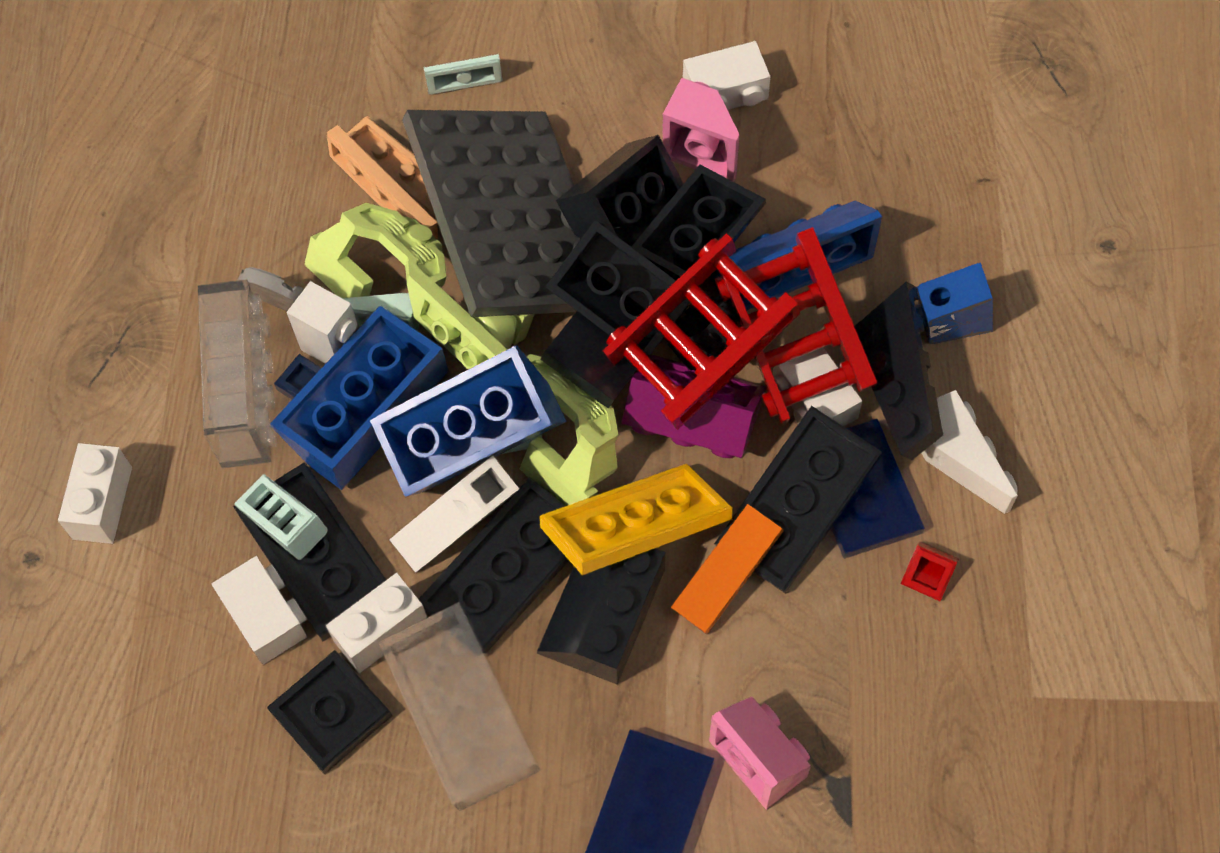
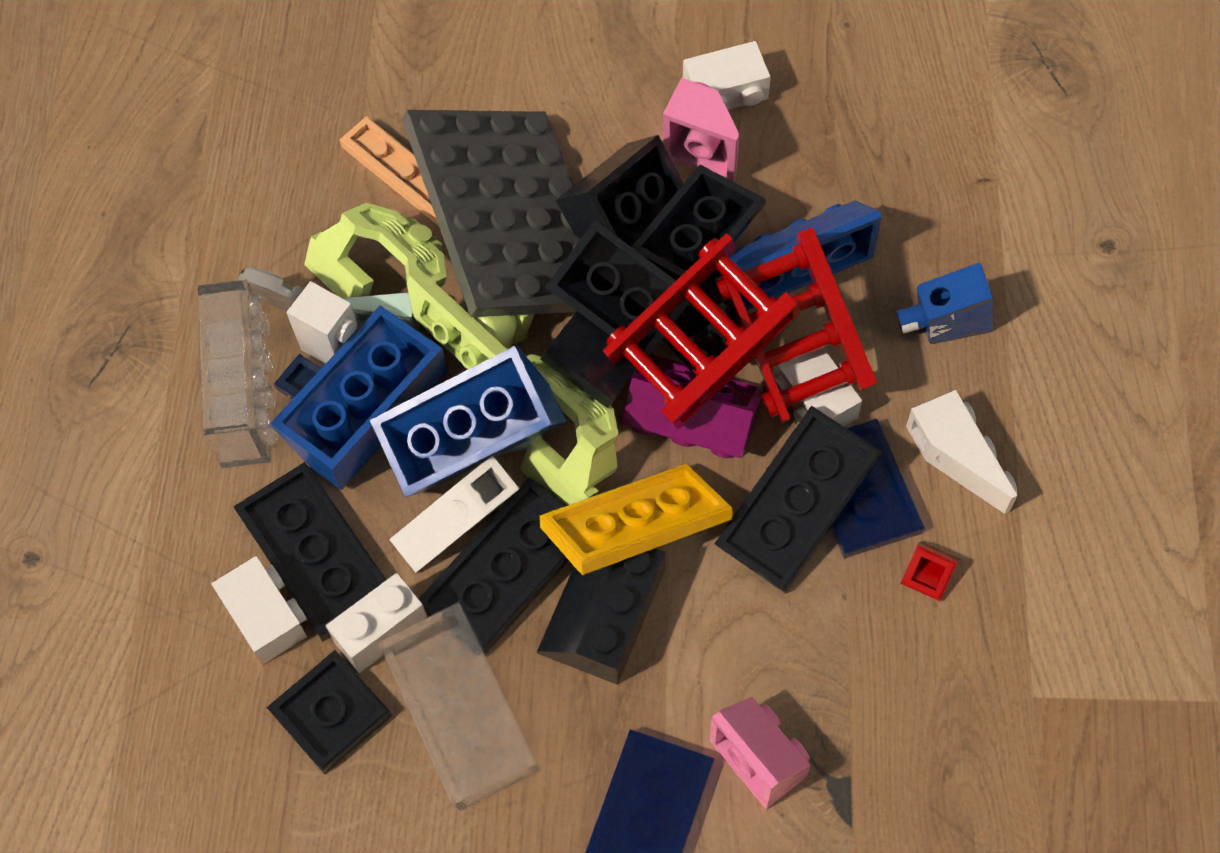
white brick [58,443,132,544] -> none
light aqua slope [234,474,328,560] -> none
light nougat tile [327,125,438,240] -> none
light aqua slope [424,54,502,94] -> none
orange tile [671,504,783,635] -> none
black wing [854,281,943,460] -> none

